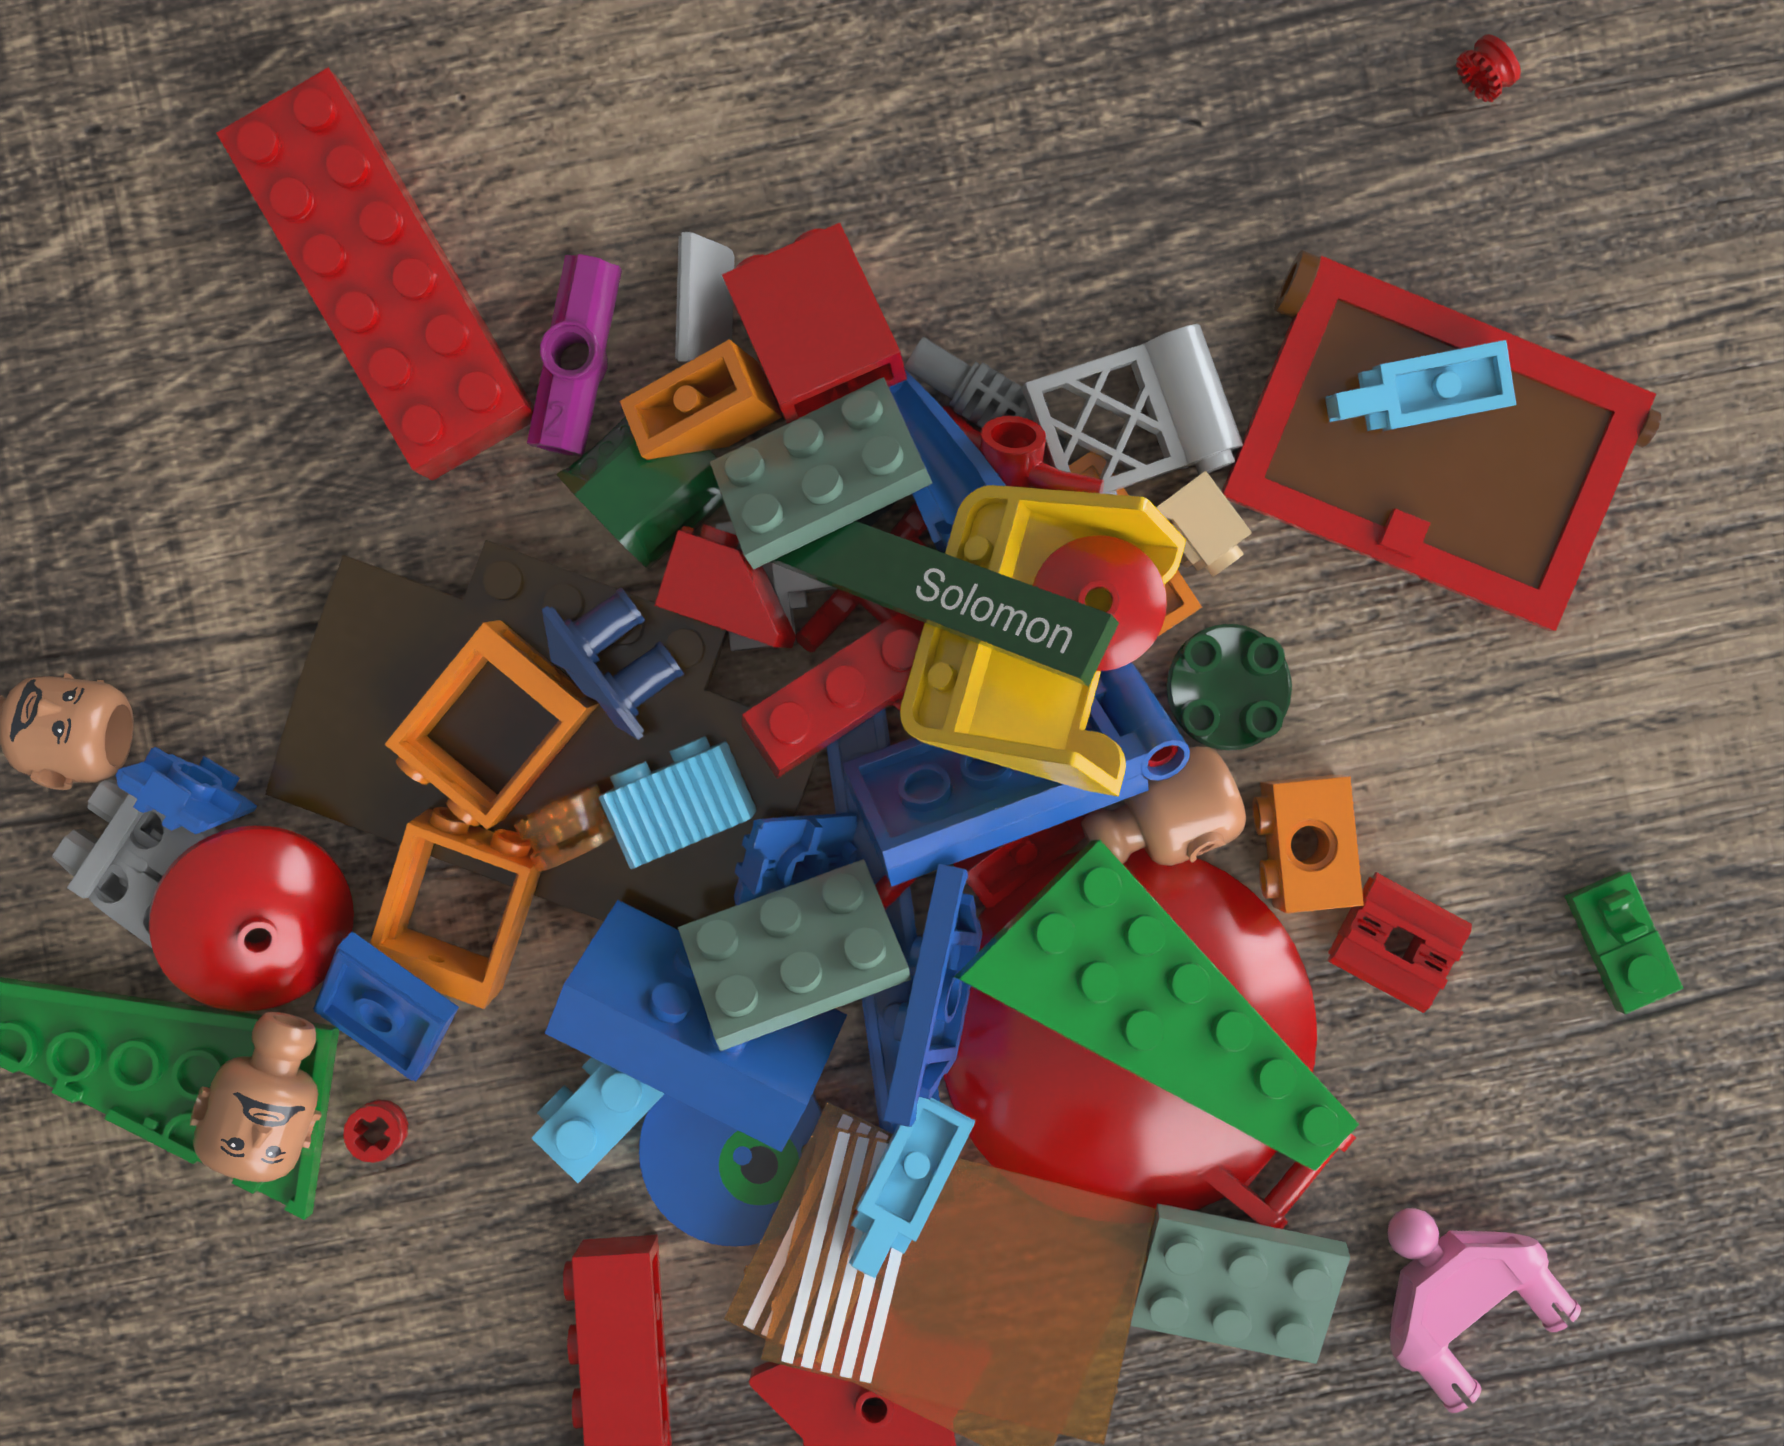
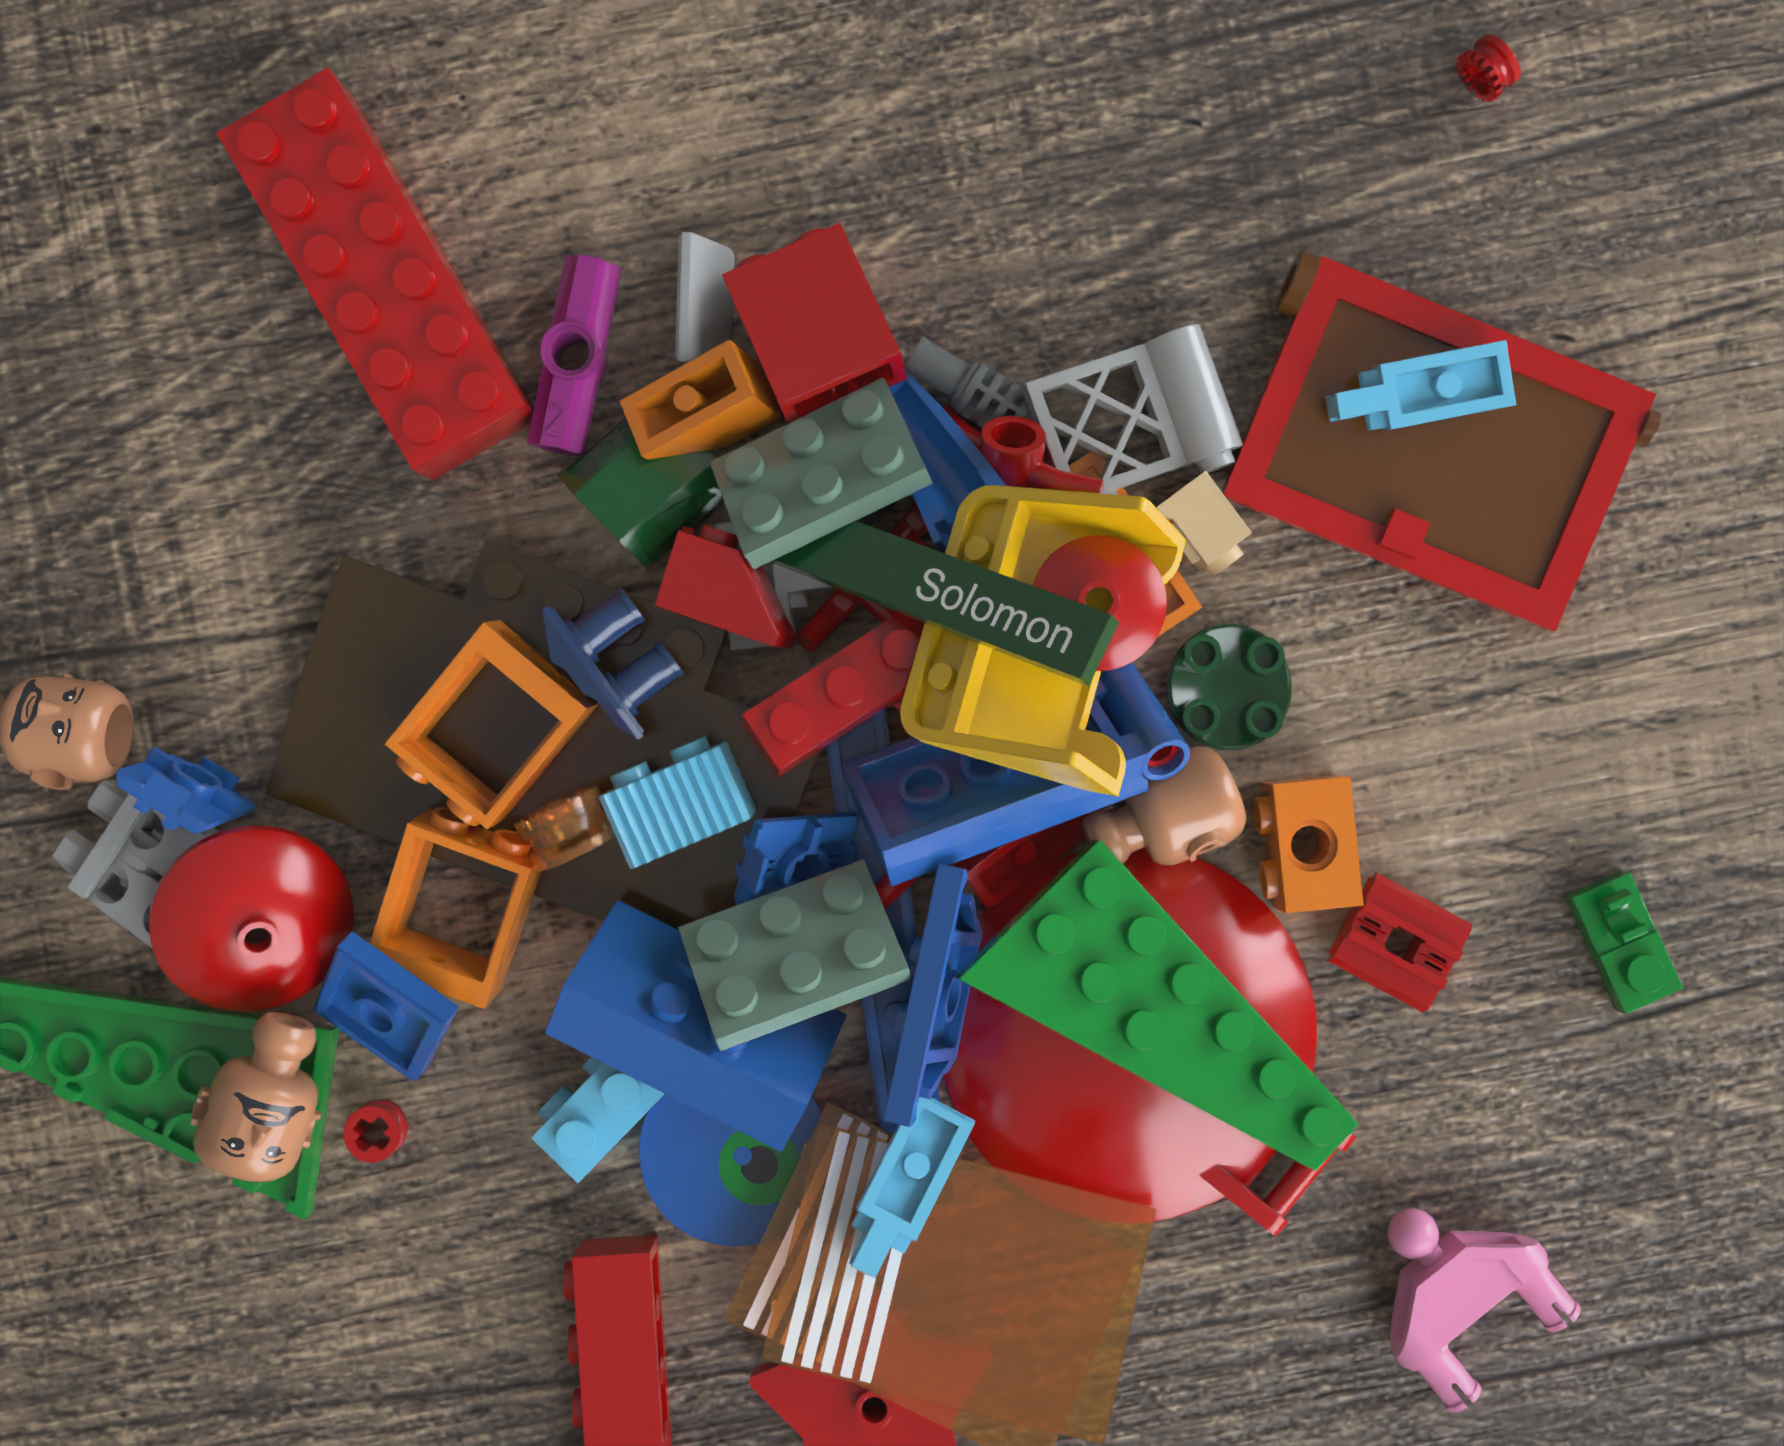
sand green plate [1128,1204,1350,1364] -> none

